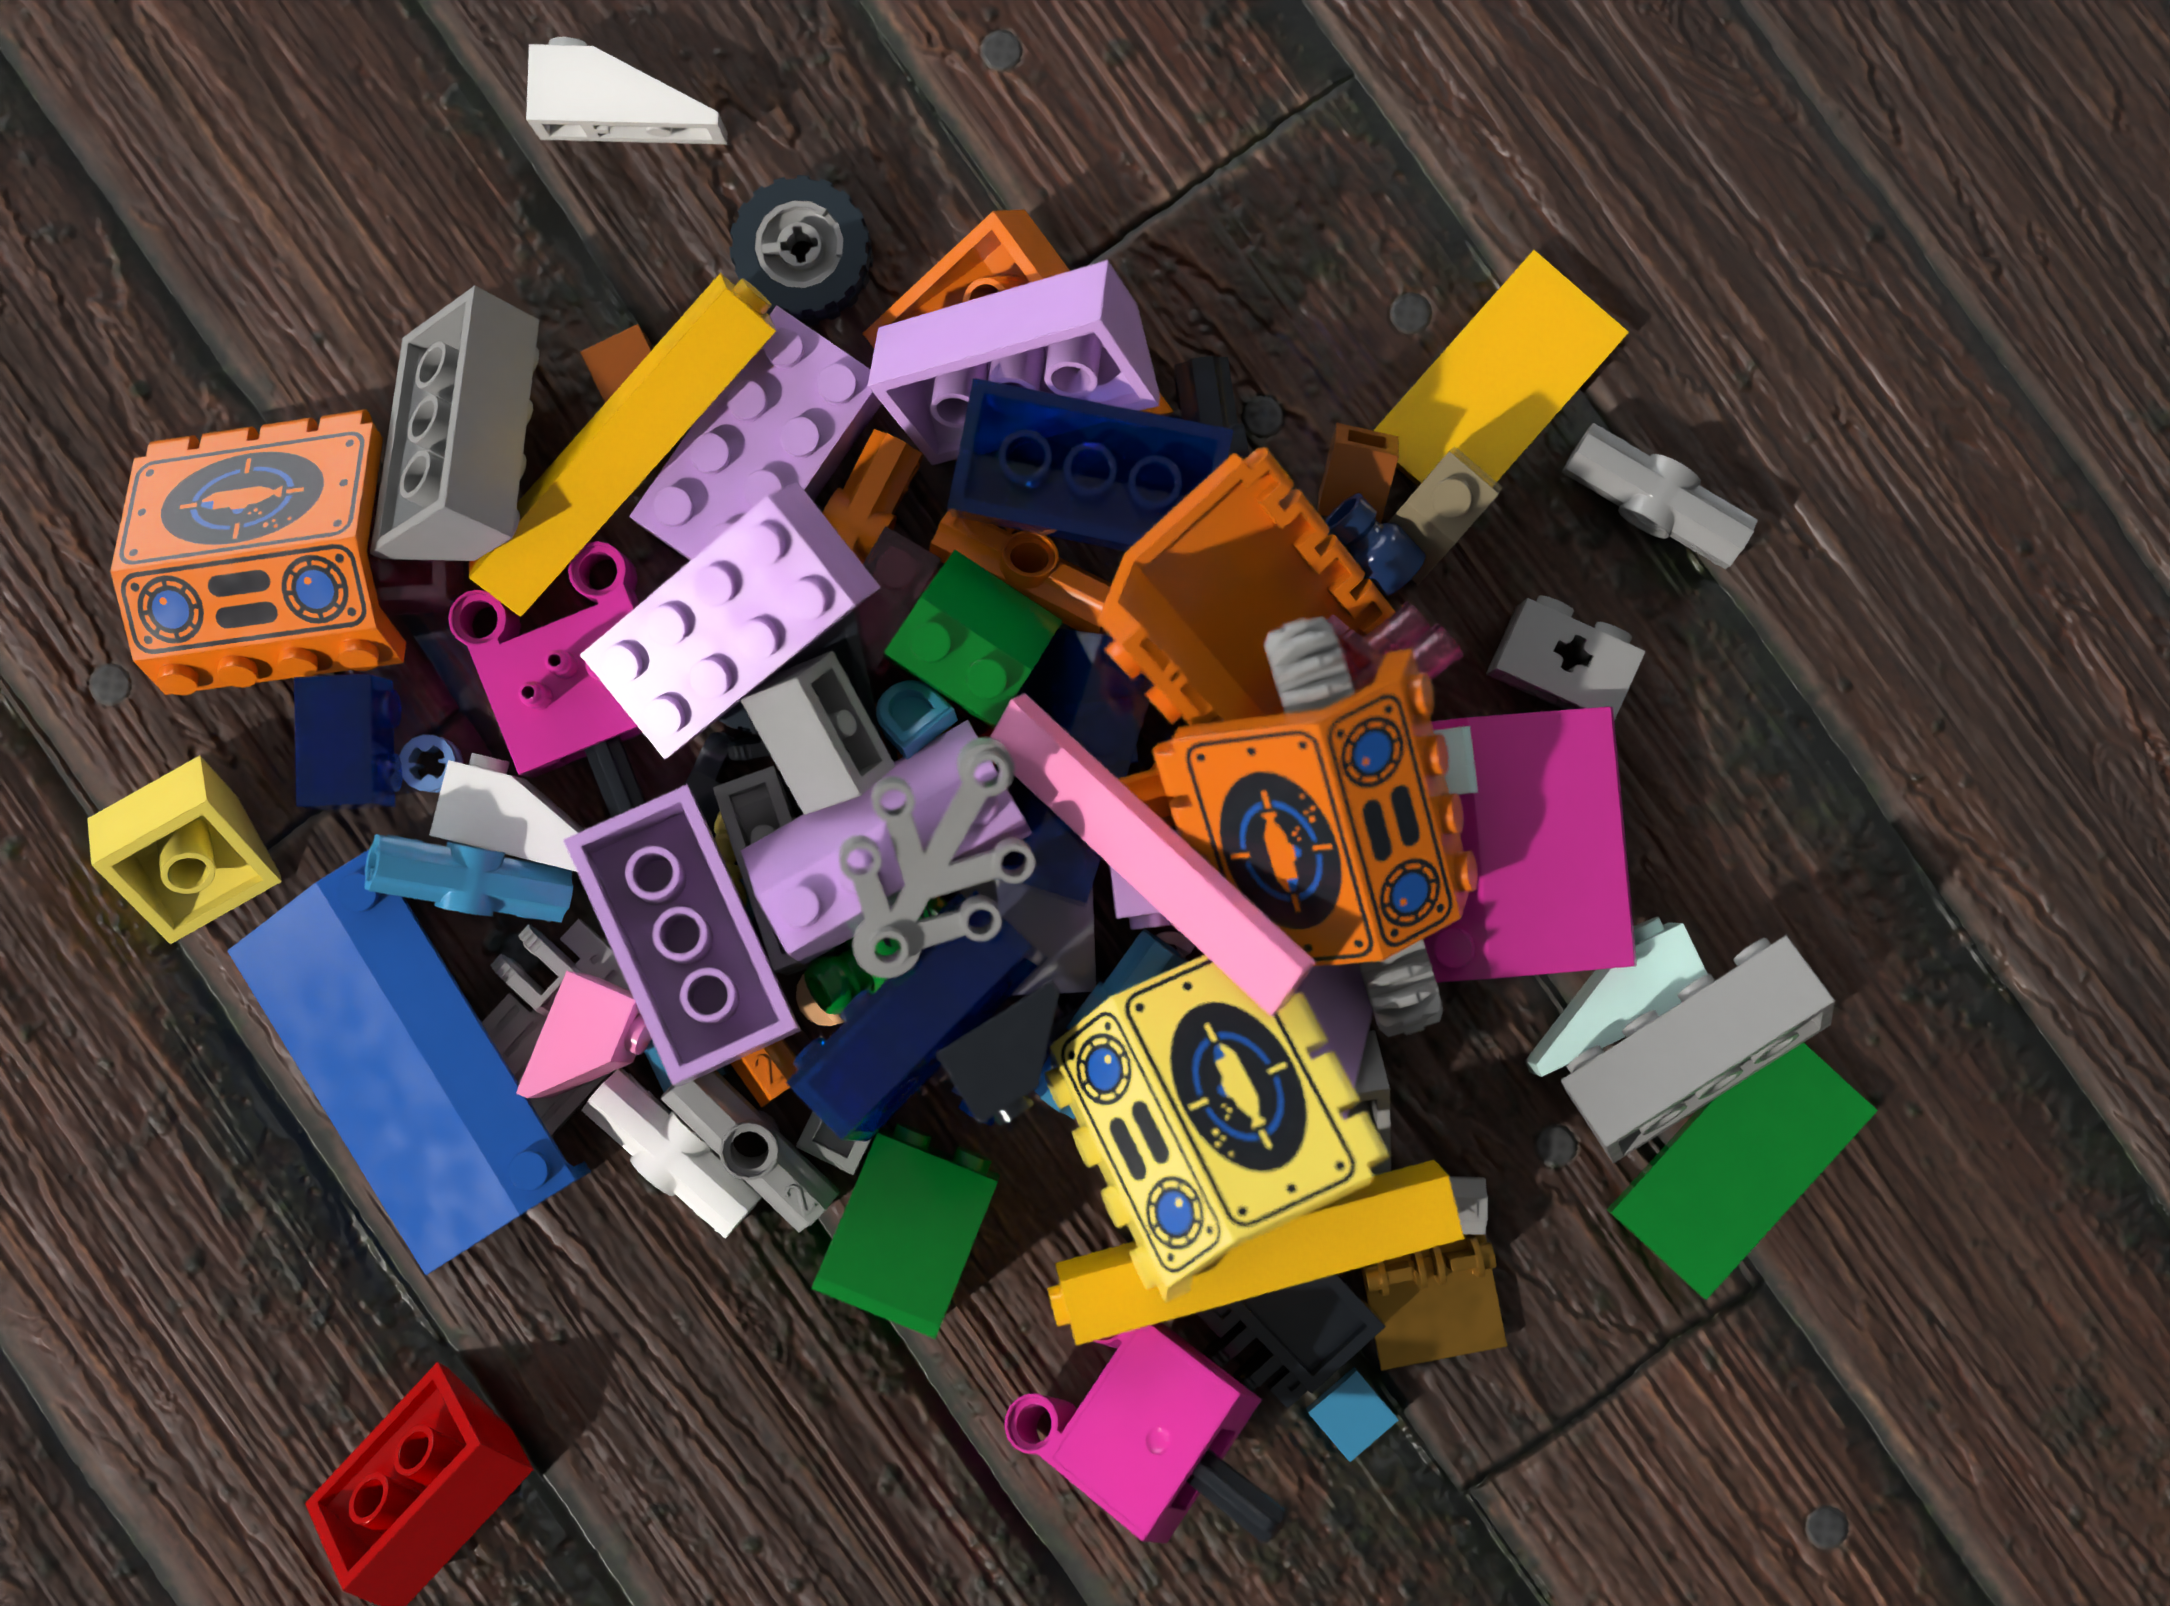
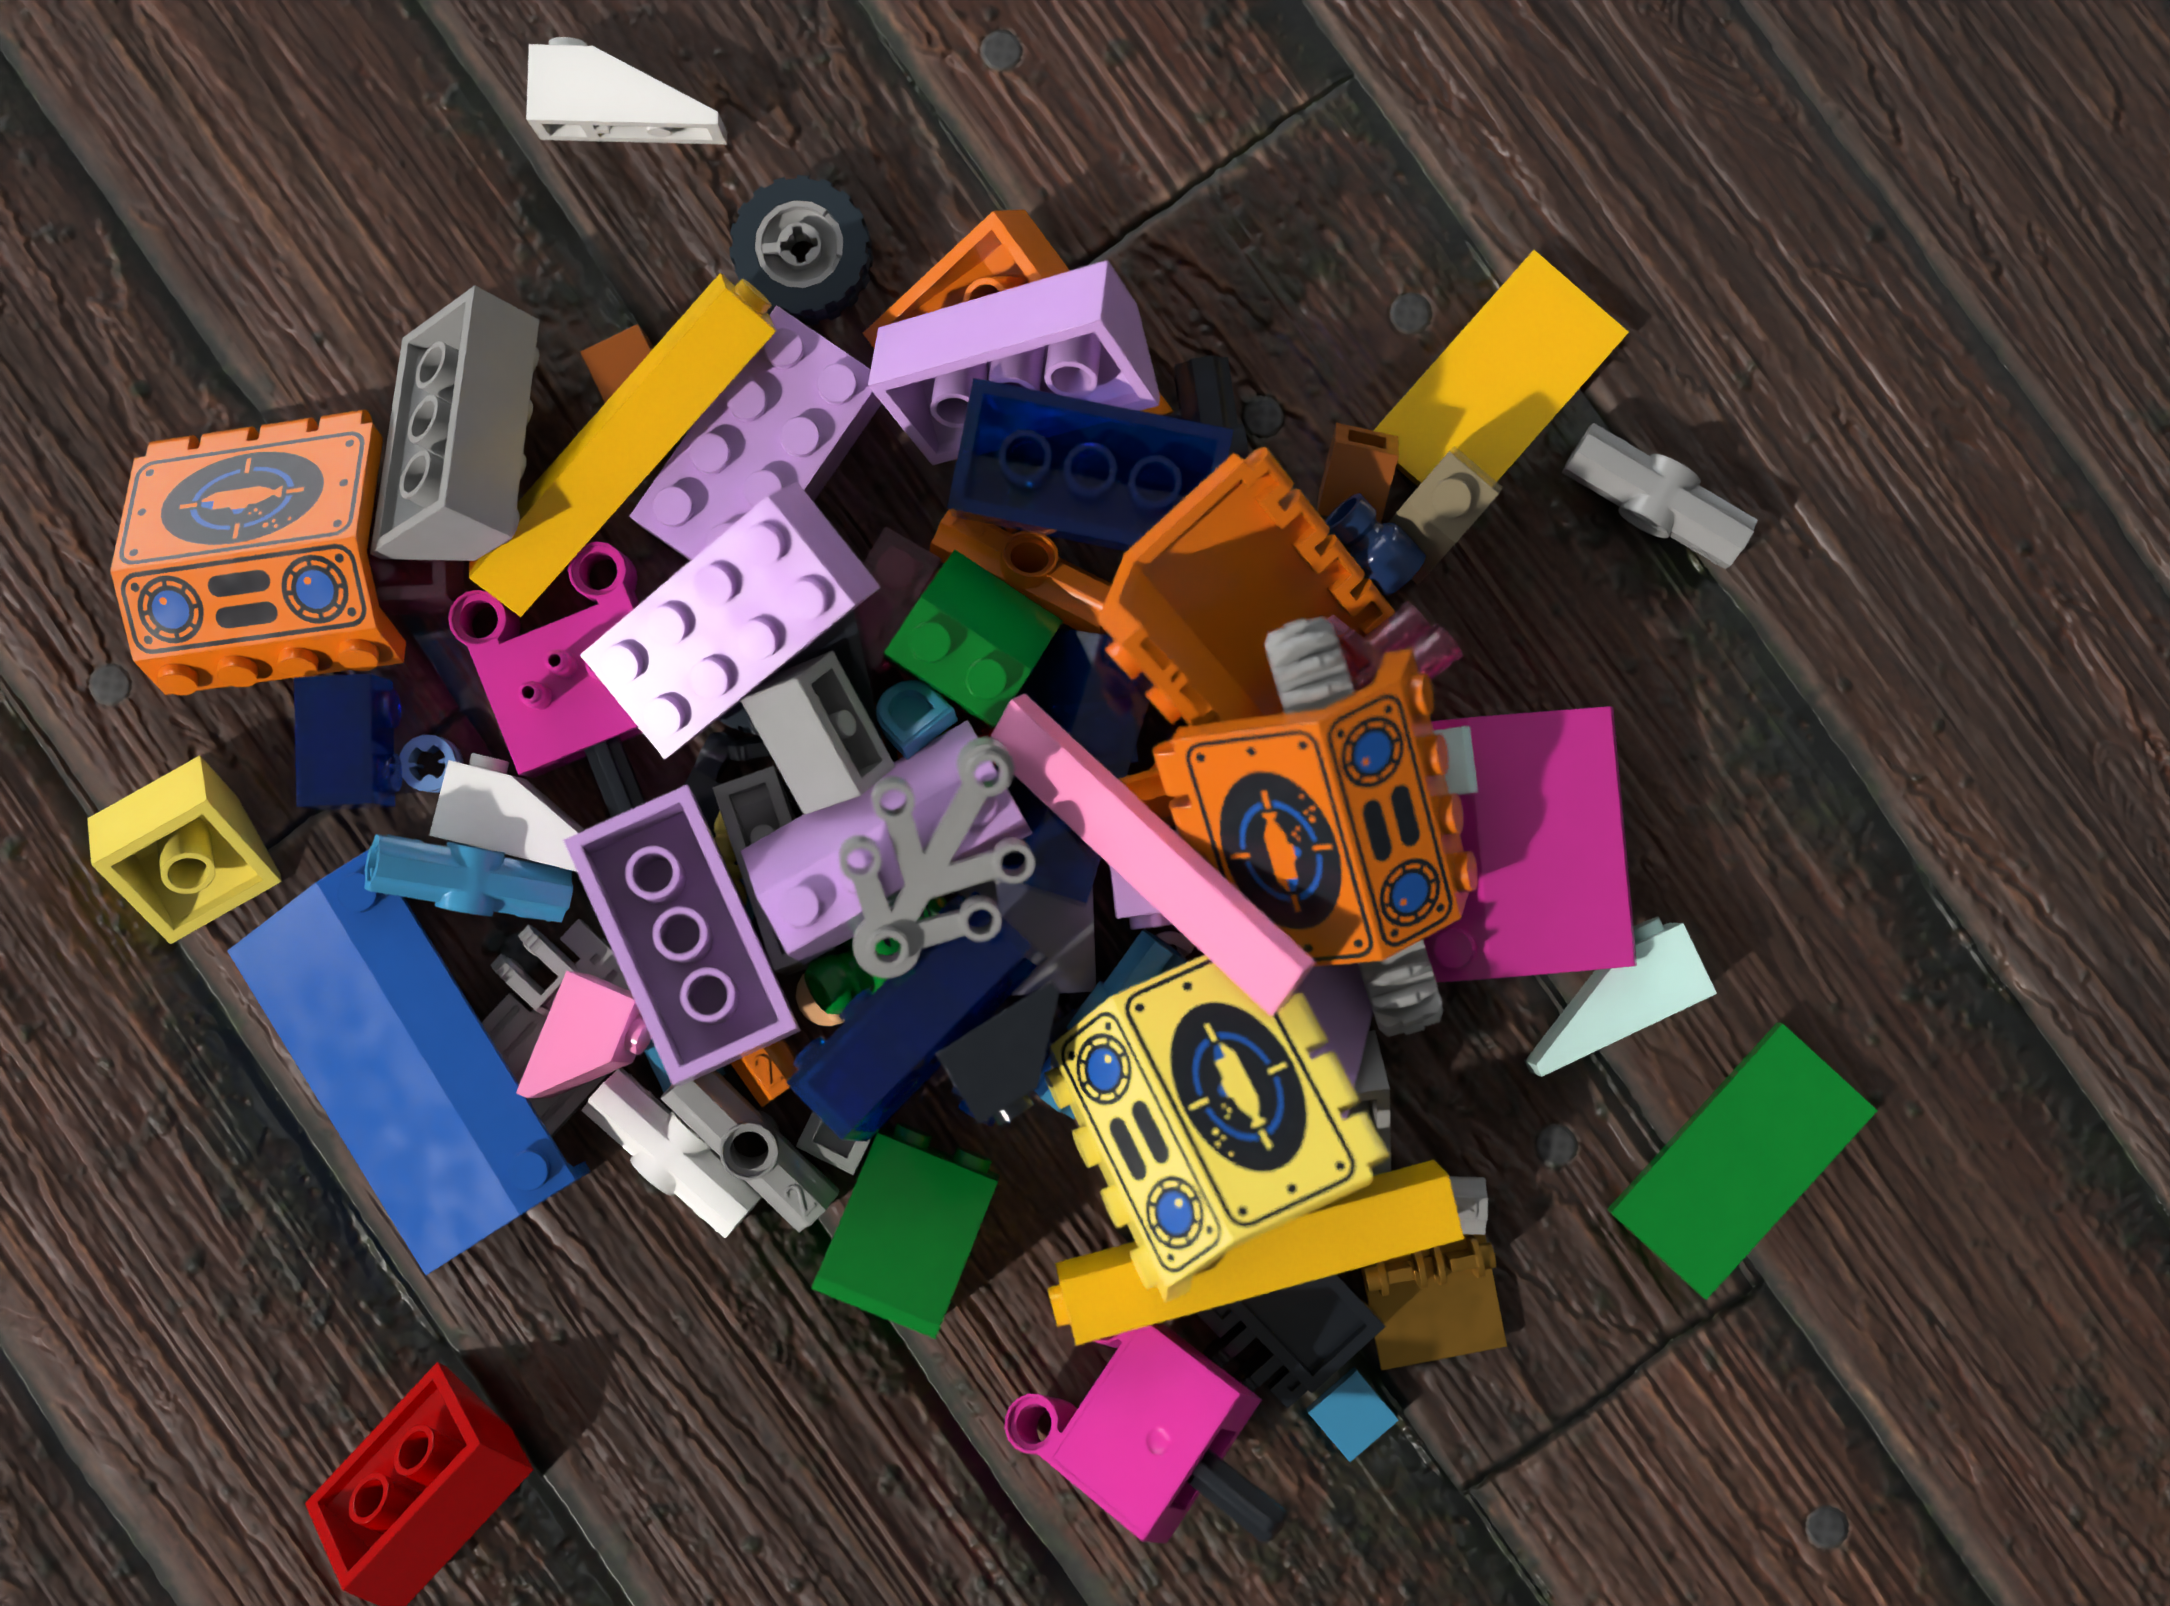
orange piece [822,429,924,569] -> none
light grey brick [1486,595,1645,721] -> none
light grey slope [1561,936,1835,1164] -> none

